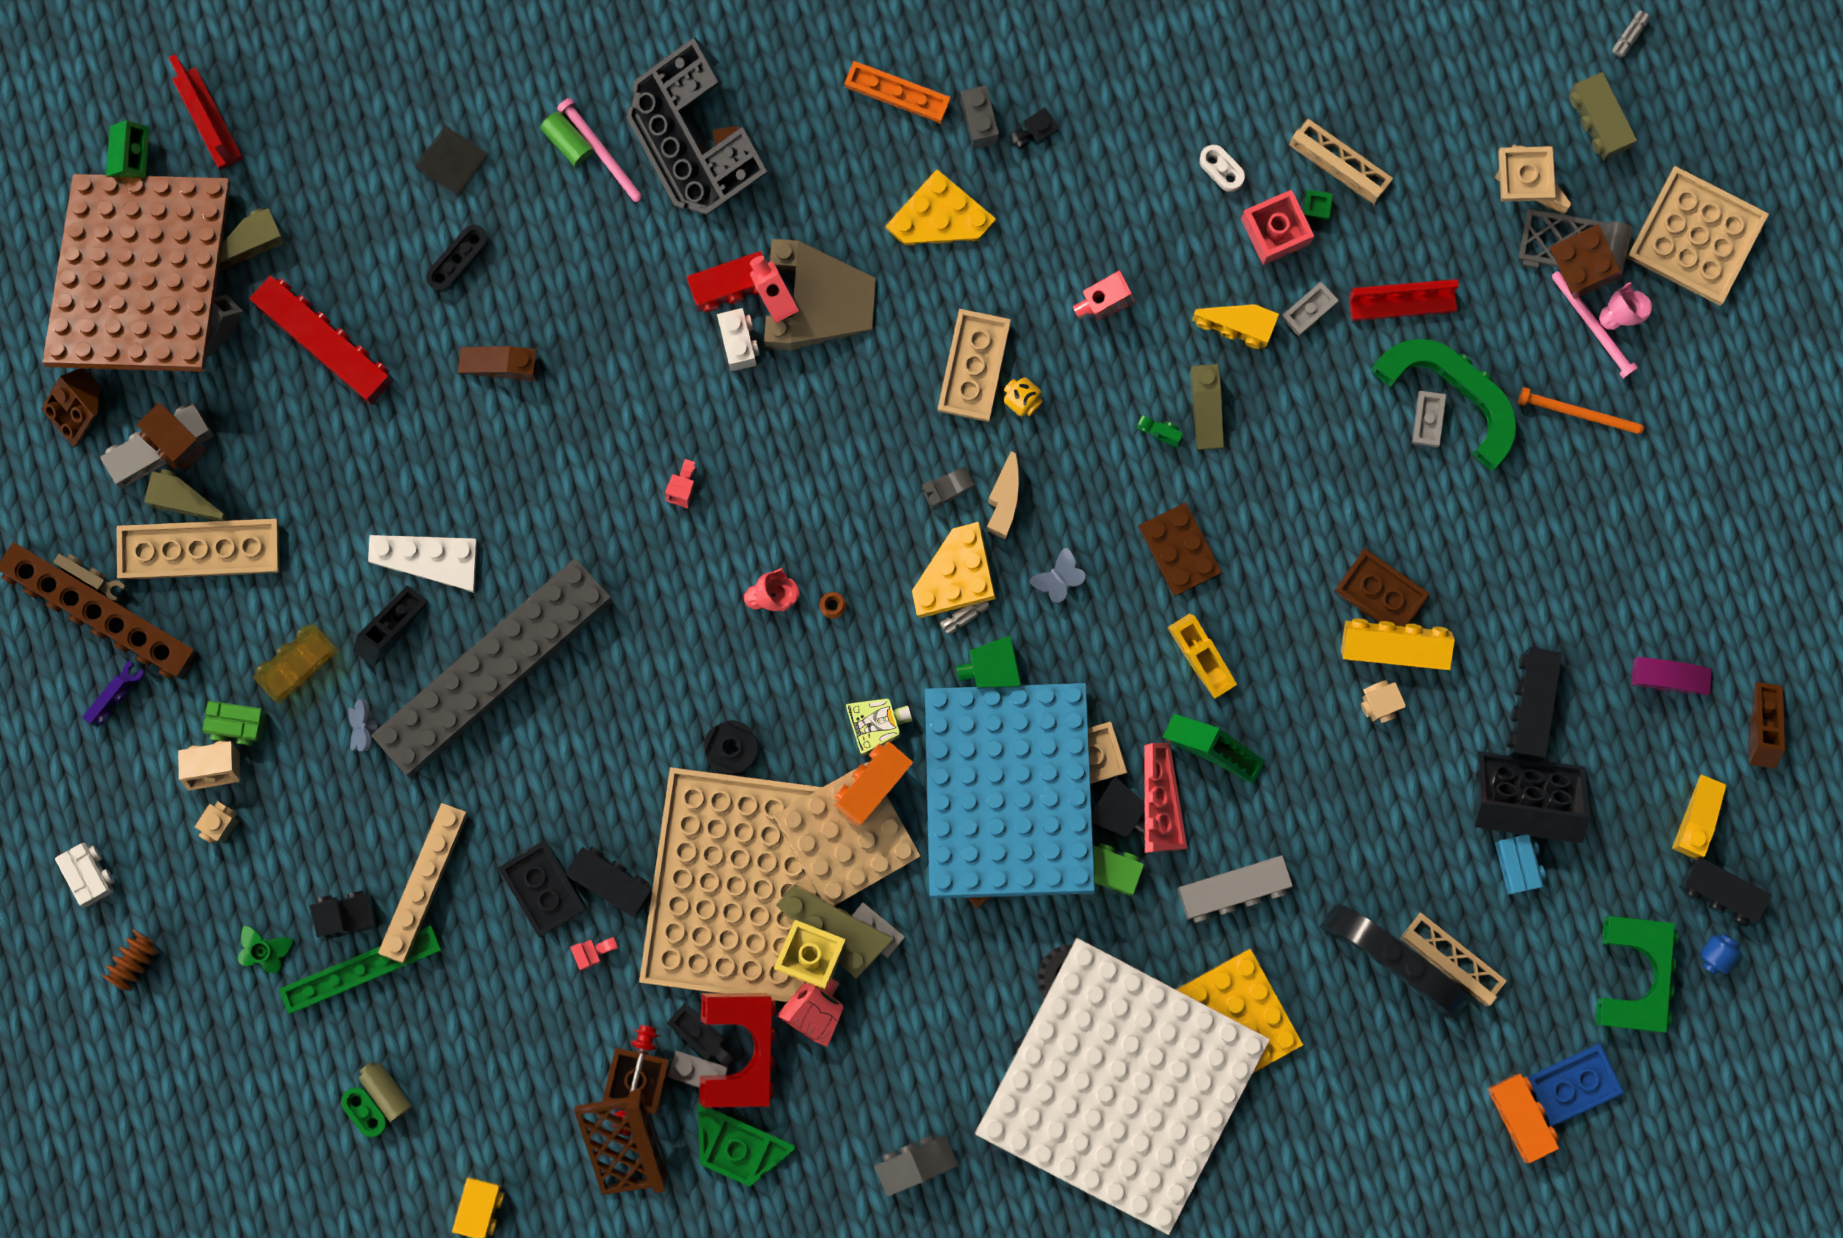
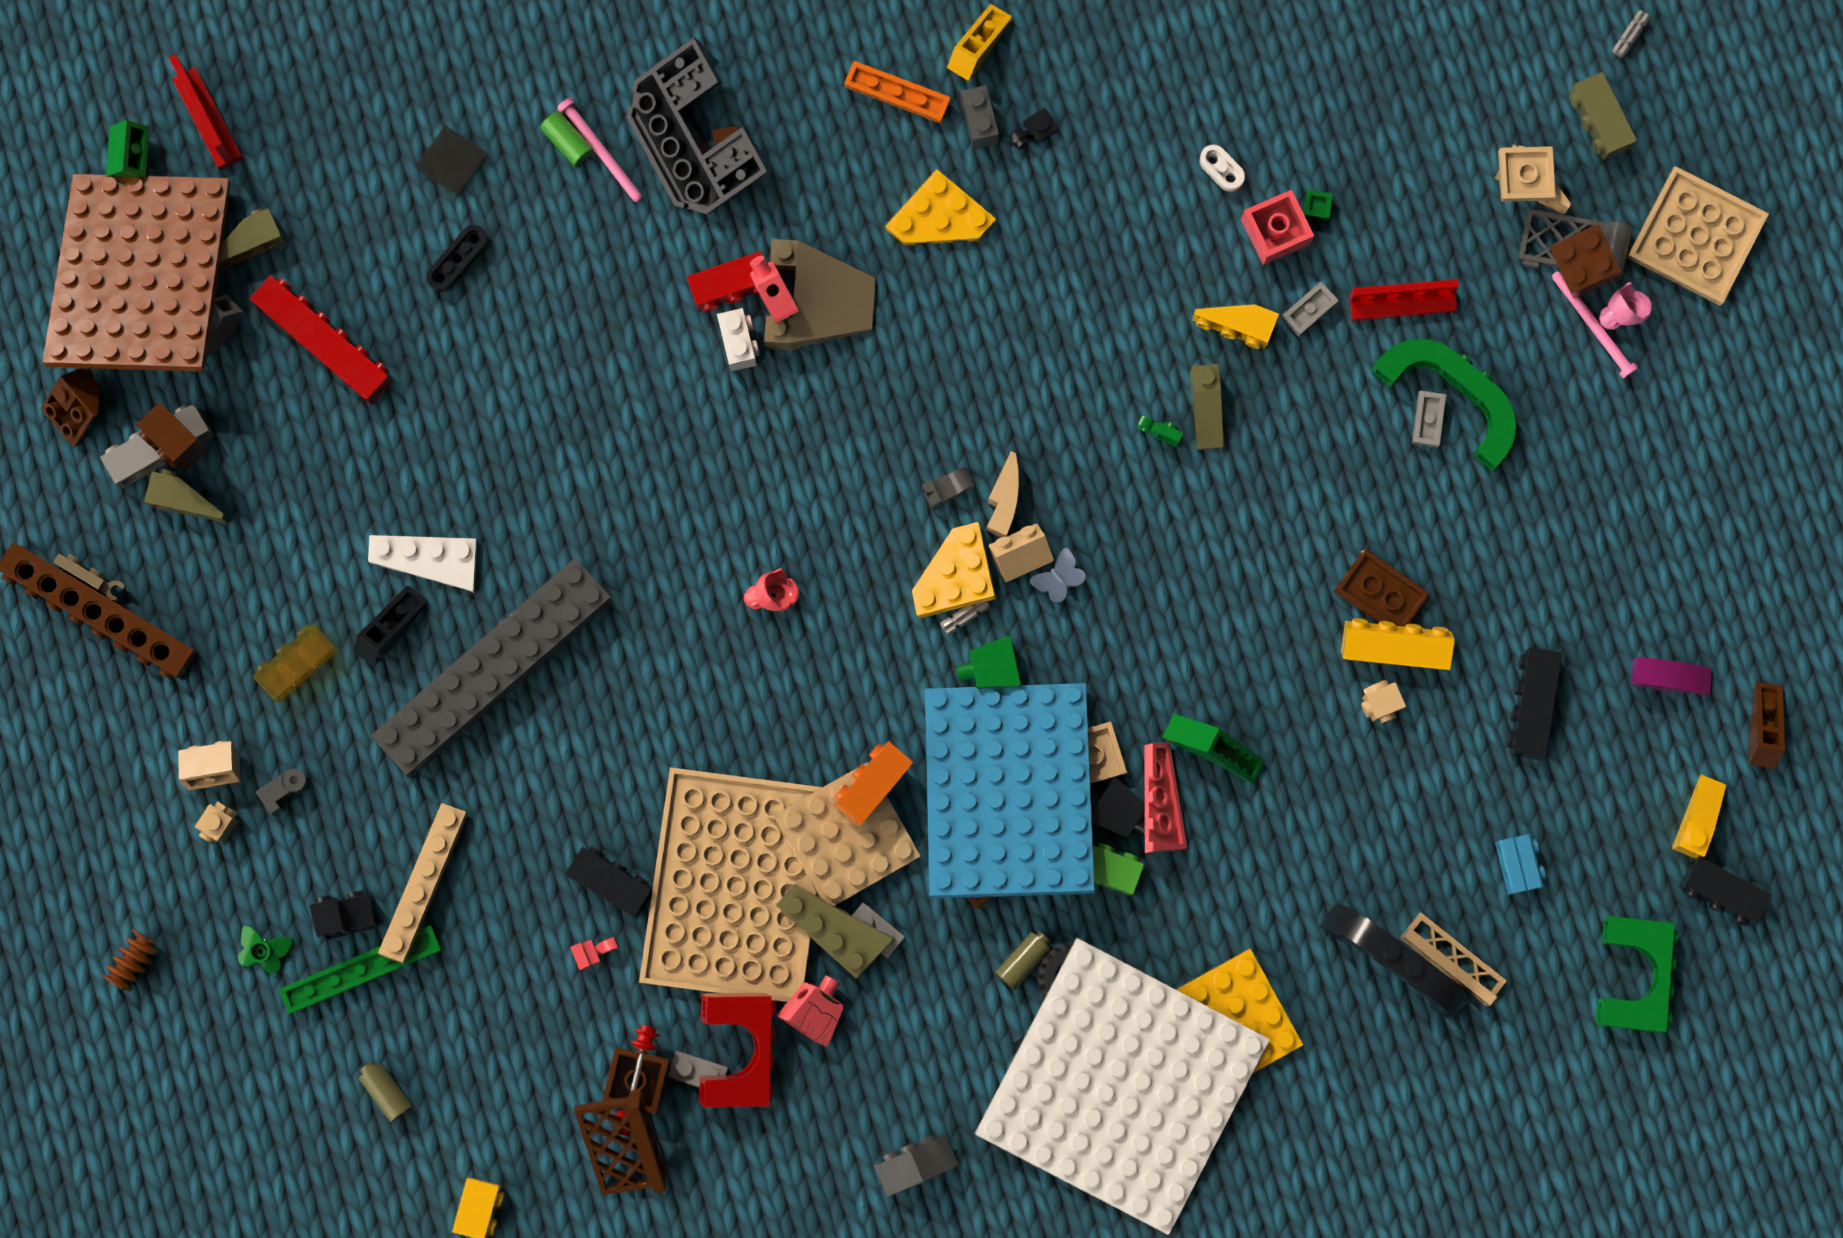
white brick [55,843,114,907] -> none
dark purple plate [82,661,146,727] -> none
tan plate [117,519,280,580] -> none
bright green brick [203,701,266,746] -> none
green plate [341,1088,387,1137] -> none
sand blue animal [348,699,377,751] -> none
reddish brown slope [458,346,540,382] -> none
black plate [498,840,586,938] -> none
coral piece [665,459,696,509] -> none
black plate [667,1003,735,1066] -> none
green wing [697,1103,796,1187] -> none
black plate [704,720,758,775] -> none
light yellow slope [774,920,845,989] -> none
dark orange plate [820,592,846,619] -> none
torso [846,699,912,756] -> none
tan plate [937,309,1011,422] -> none
yellow head [1004,377,1043,417] -> none
coral torso [1073,270,1136,320] -> none
reddish brown plate [1138,502,1222,597] -> none
yellow slope [1167,613,1237,699] -> none
light grey brick [1177,855,1292,923] -> none
tan fence [1289,119,1393,204] -> none
black slope [1474,751,1590,843] -> none
orange brick [1487,1074,1559,1163] -> none
orange bar [1518,387,1644,434] -> none
blue tile [1527,1043,1624,1127] -> none
blue head [1700,933,1742,975] -> none
none -> dark grey leg [256,768,309,817]
none -> yellow slope [947,4,1012,81]
none -> tan brick [988,523,1054,582]
none -> olive brick [995,932,1051,990]

